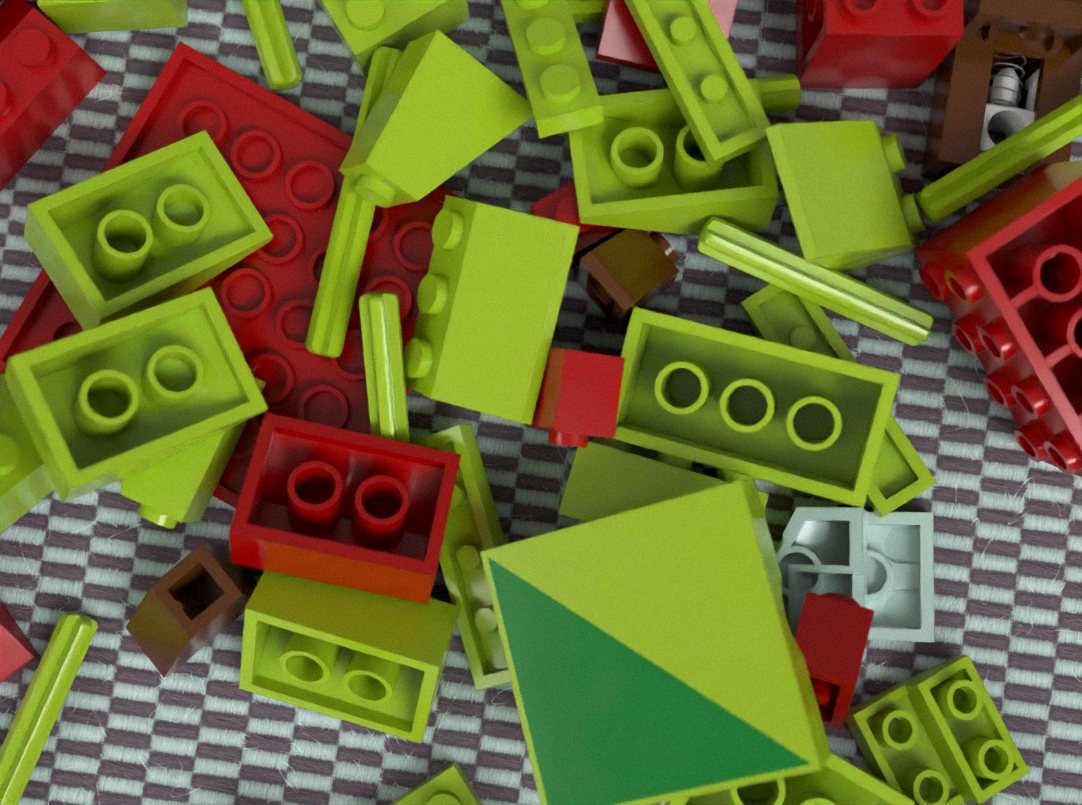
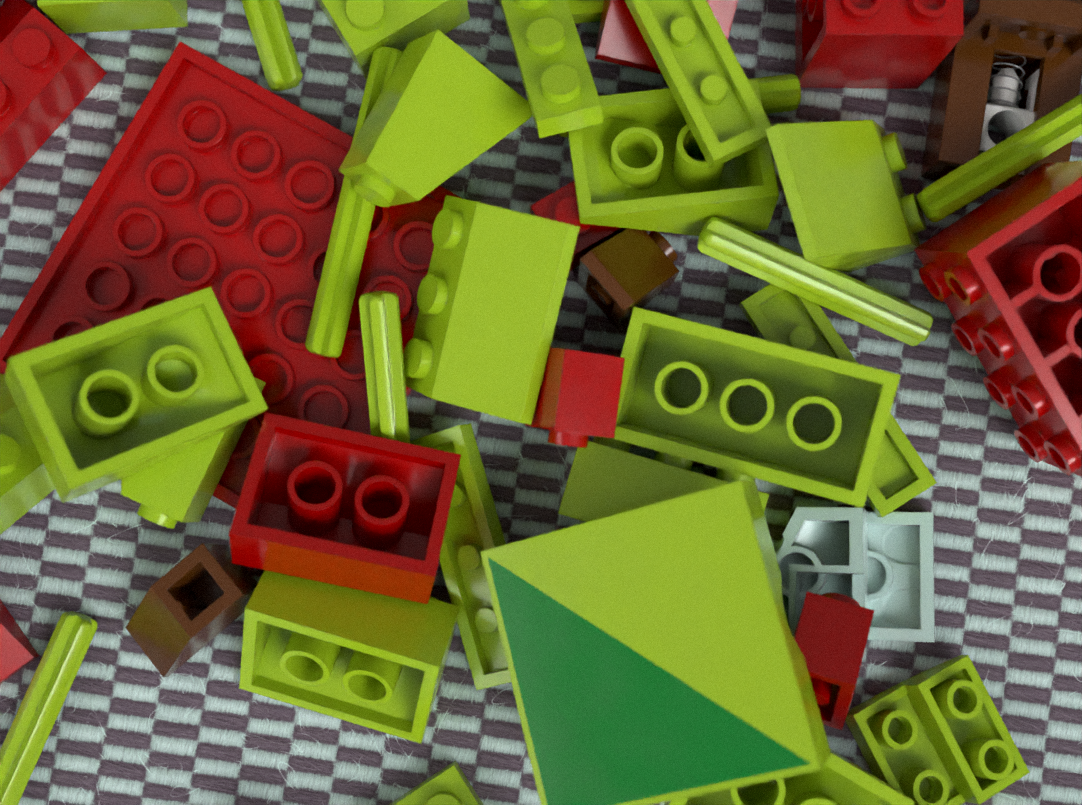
lime slope [24,130,274,331] -> none

